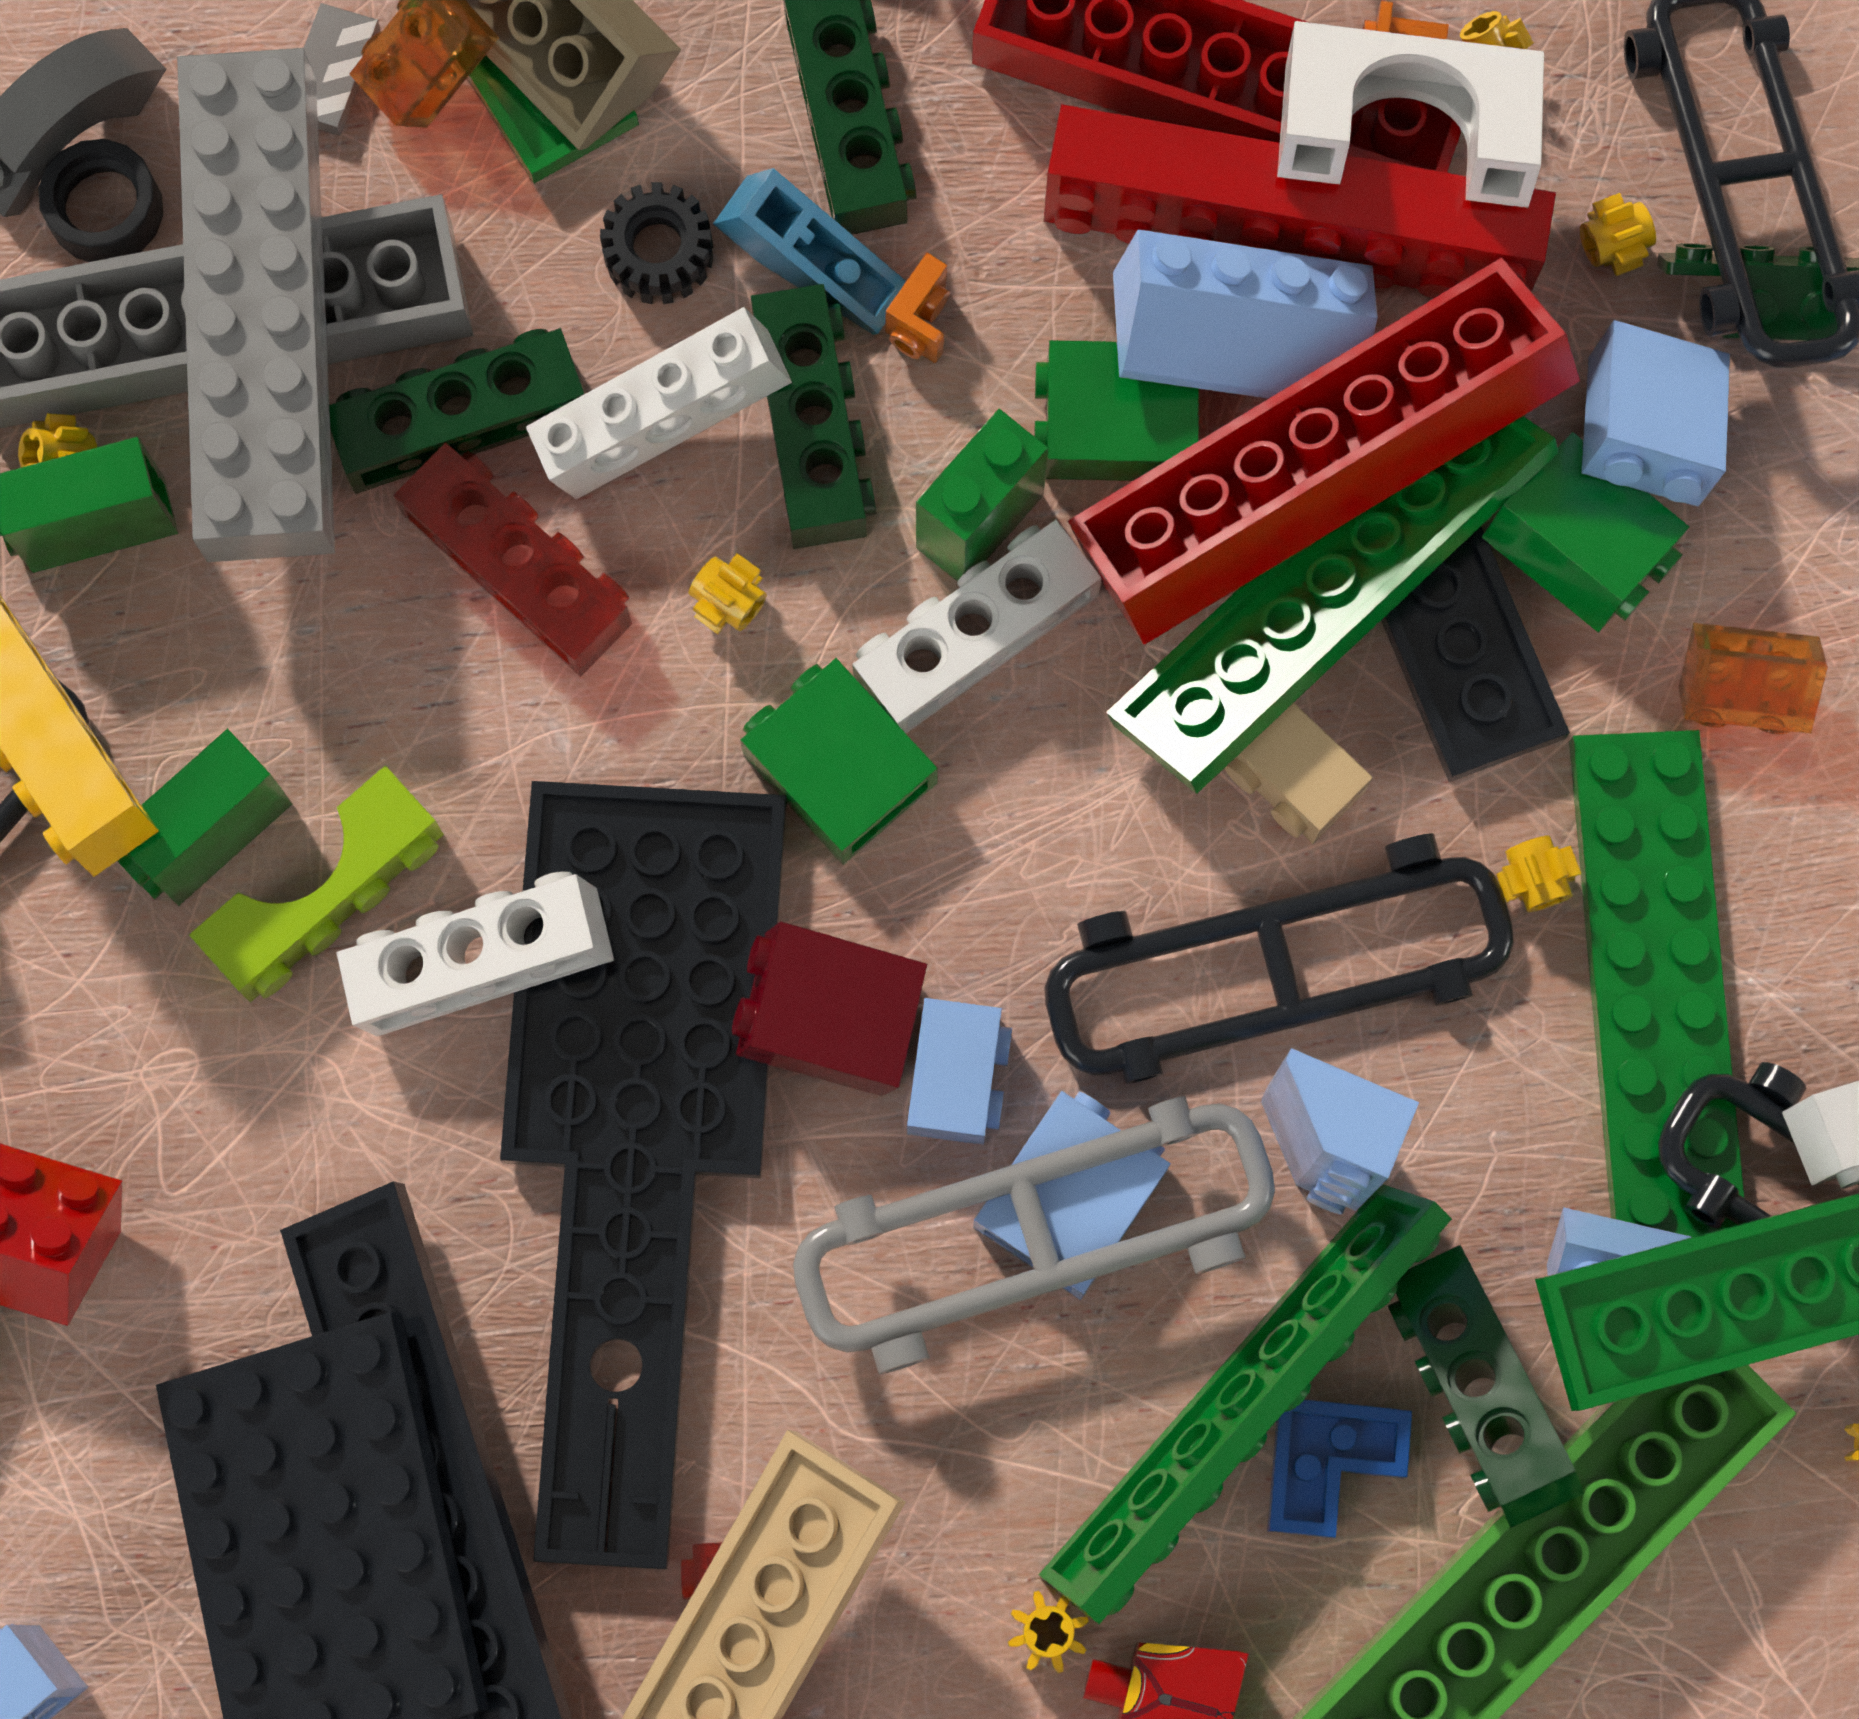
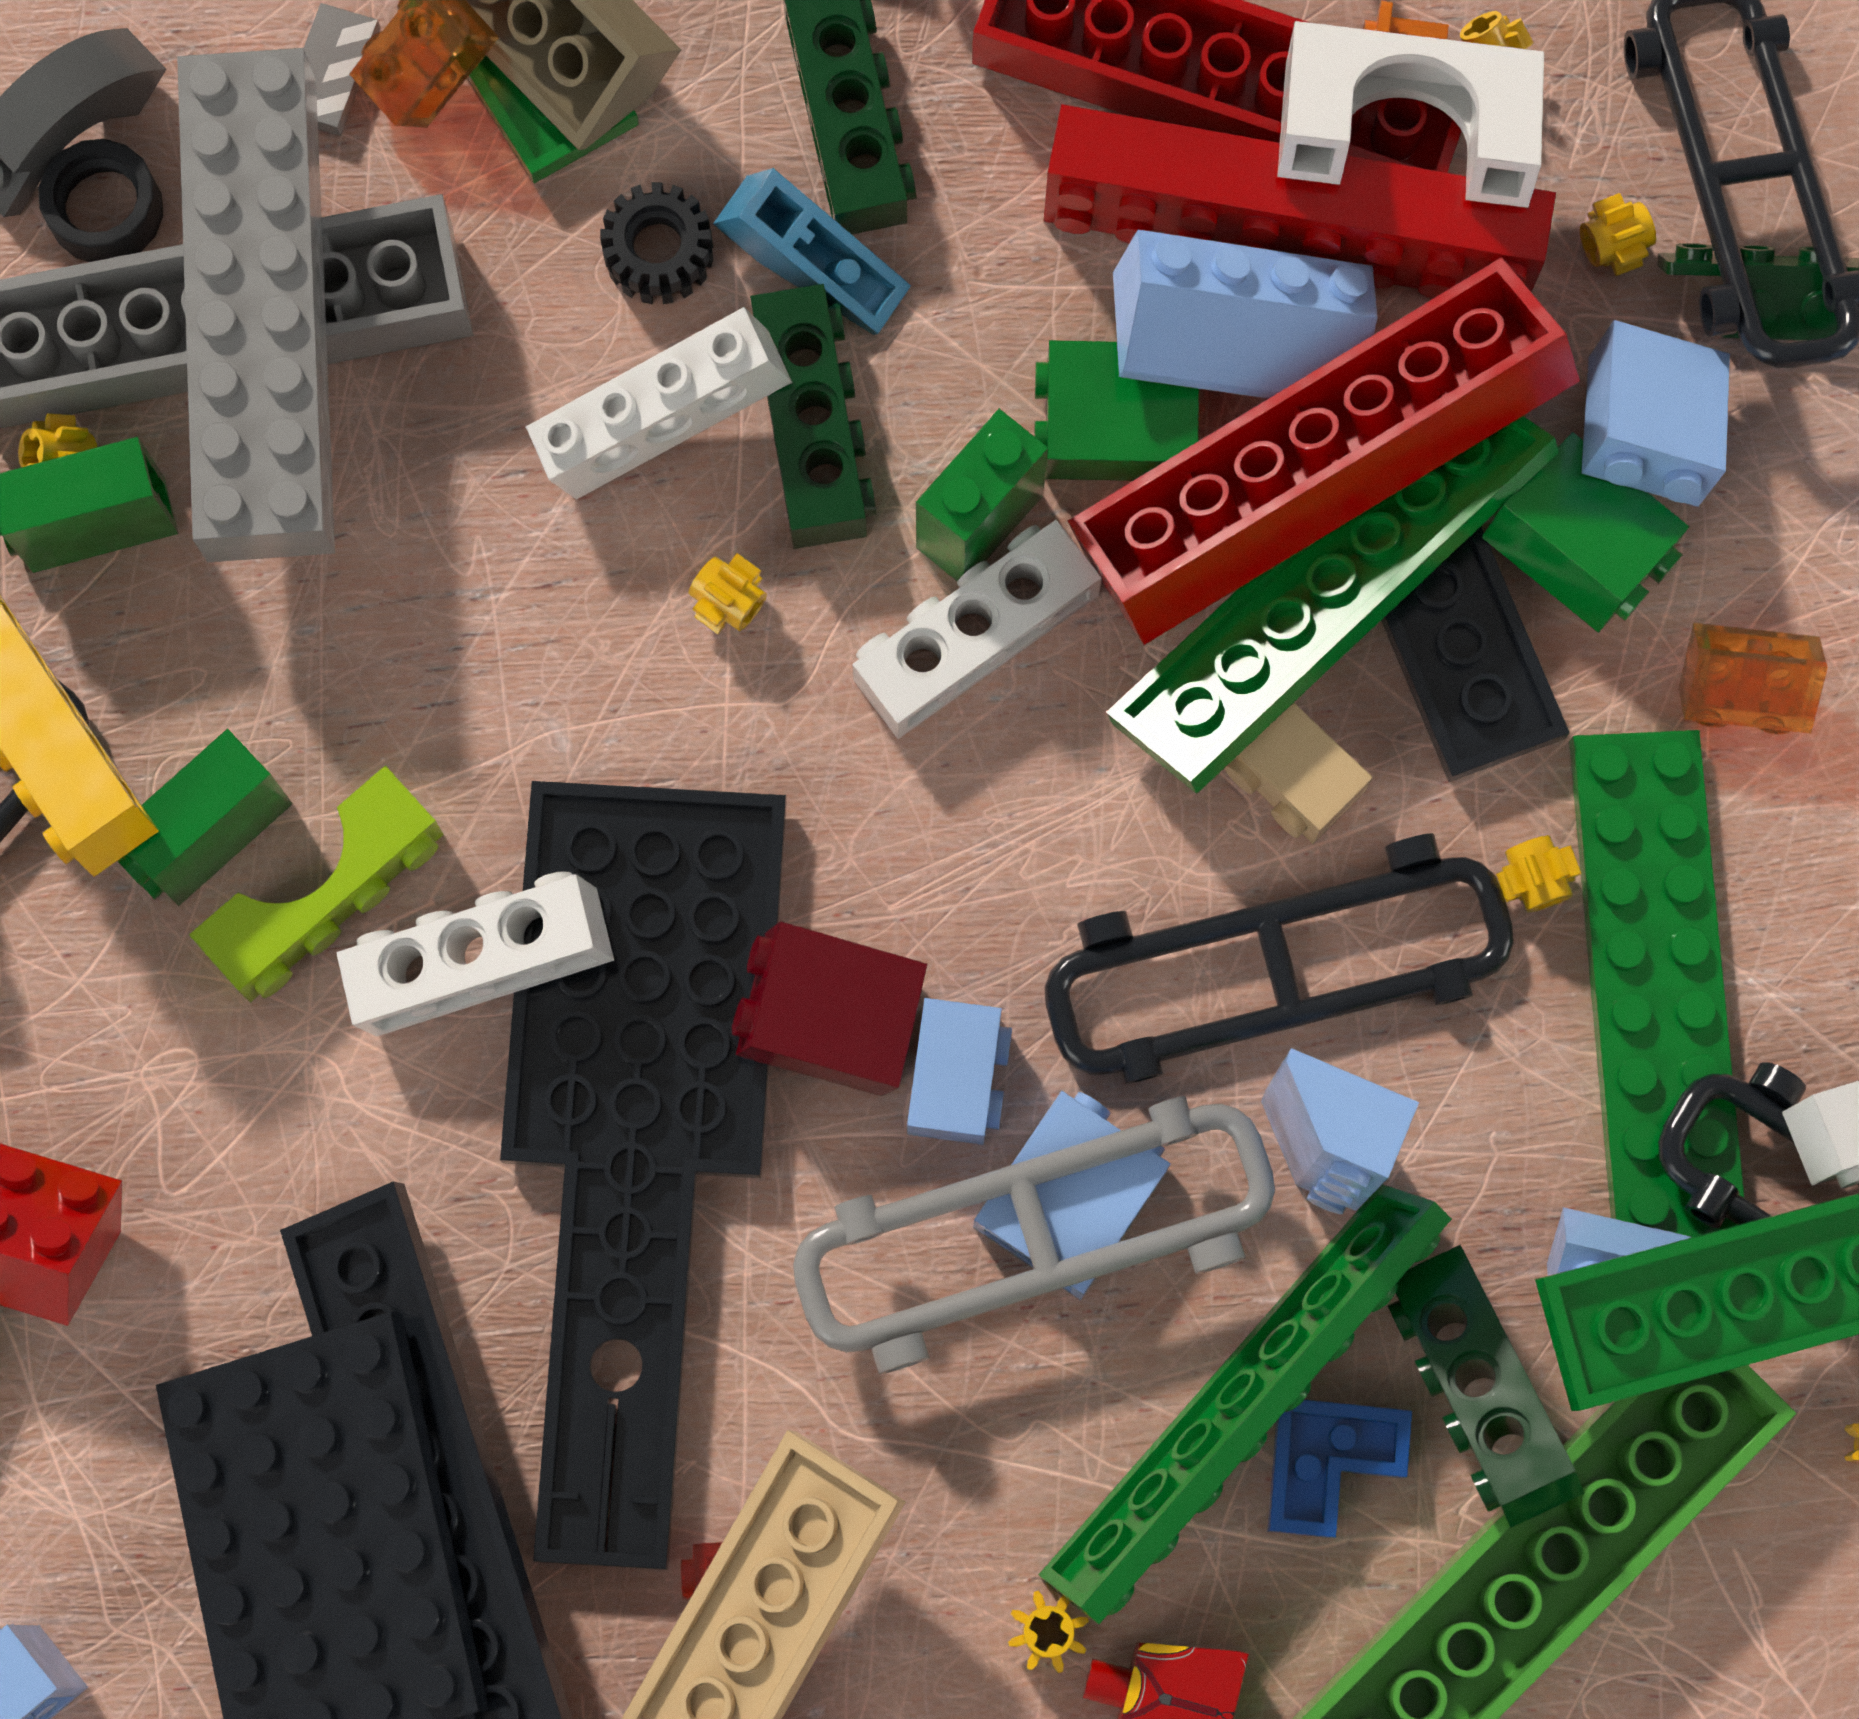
dark green brick [329,328,584,494] -> none
clear red brick [393,443,632,677] -> none
green brick [740,658,938,865] -> none
orange bracket [885,252,950,363] -> none

